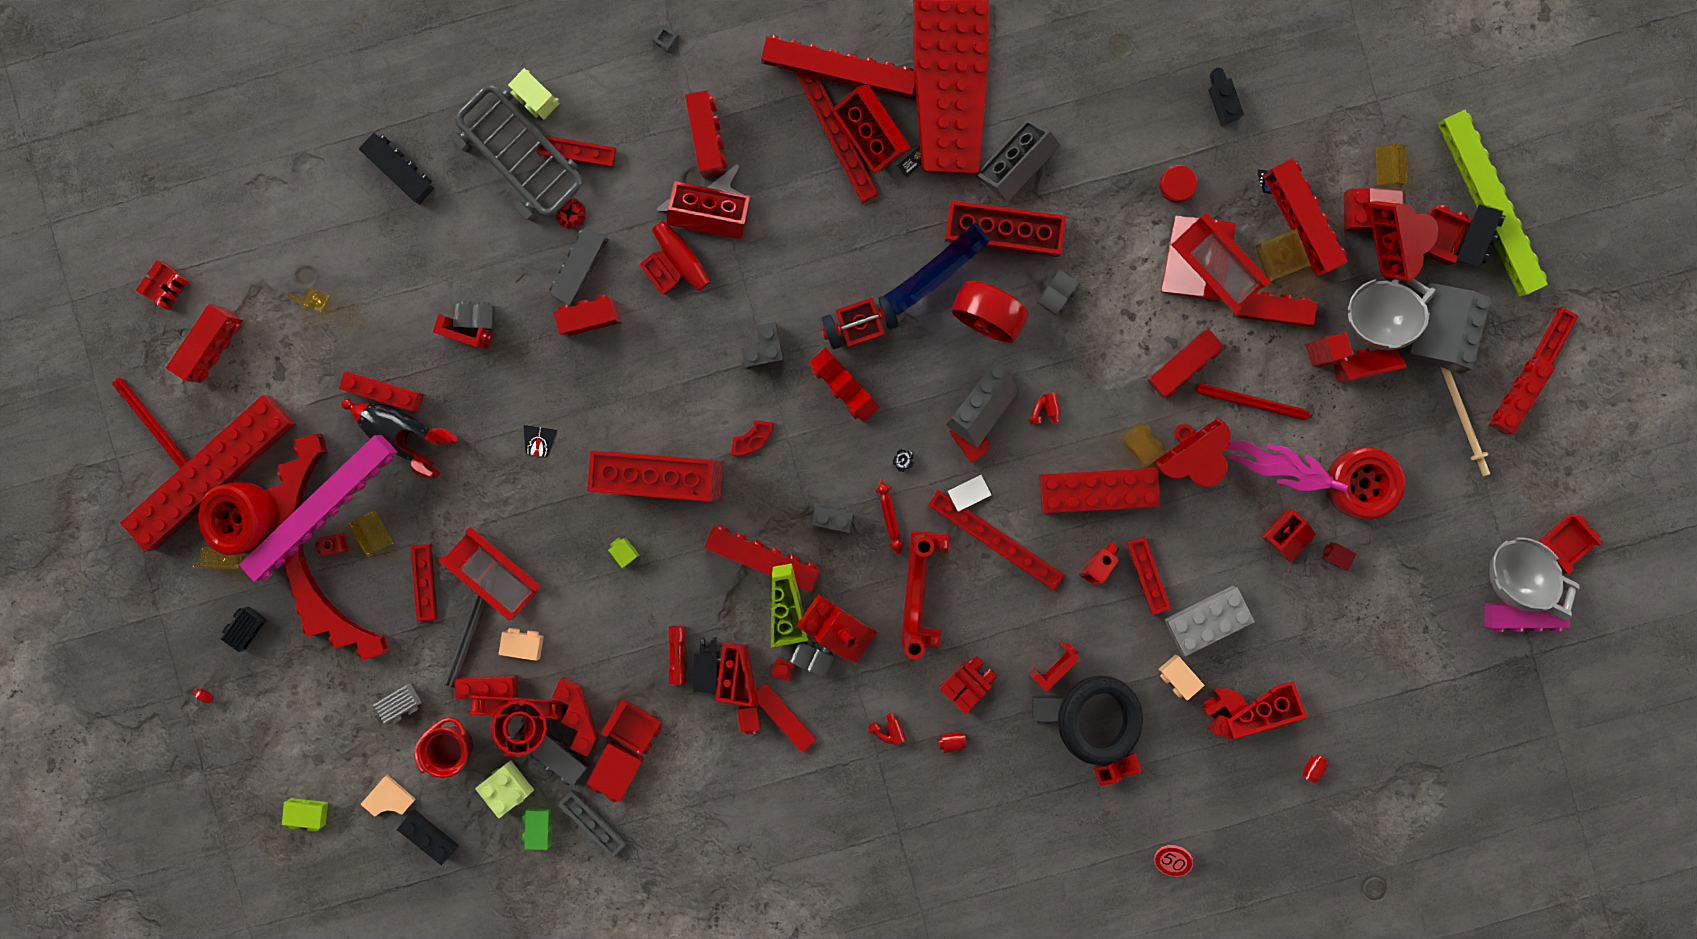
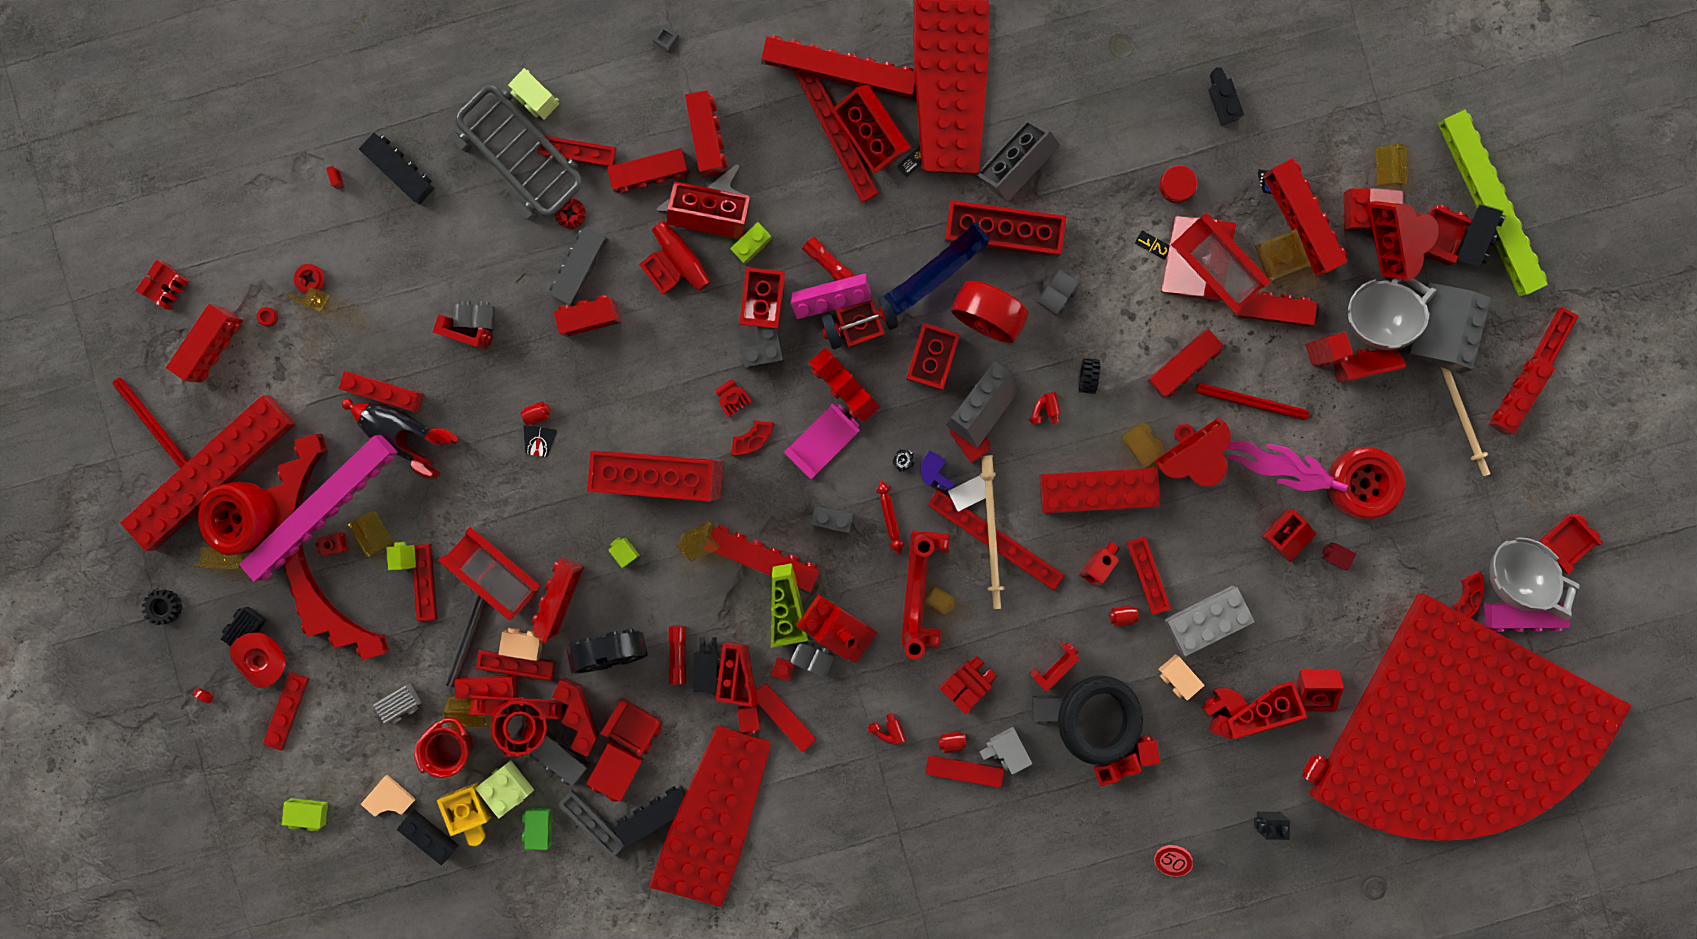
none -> black tyre [142,590,182,625]
none -> red hat [230,633,286,688]
none -> red tile [257,307,278,327]
none -> red plate [263,672,309,751]
none -> red gear [294,264,325,295]
none -> red tile [326,166,344,189]
none -> lime brick [386,542,416,570]
none -> yellow brick [437,782,492,846]
none -> clear yellow panel [444,697,486,727]
none -> red tile [476,650,555,681]
none -> red brick [521,401,551,425]
none -> red slope [531,558,584,643]
none -> black brick [566,629,648,674]
none -> red brick [607,148,689,194]
none -> black brick [614,785,686,849]
none -> red wing [649,726,771,907]
none -> clear yellow panel [677,520,719,562]
none -> red piece [715,379,752,418]
none -> lime brick [730,222,773,265]
none -> red slope [739,267,786,329]
none -> dark pink panel [784,403,860,479]
none -> dark pink brick [791,273,871,319]
none -> red axle [802,236,855,281]
none -> red brick [906,323,960,390]
none -> dark purple brick [920,450,955,491]
none -> clear yellow brick [925,585,956,615]
none -> red tile [925,755,1004,788]
none -> tan bar [980,455,1005,609]
none -> light grey hinge [980,727,1032,774]
none -> black tyre [1078,358,1101,394]
none -> red brick [1109,606,1139,627]
none -> black sticker [1135,230,1169,259]
none -> red brick [1135,735,1160,766]
none -> black hinge [1254,811,1290,840]
none -> red slope [1297,669,1344,712]
none -> red brick [1309,593,1632,841]
none -> red tile [1453,571,1485,618]

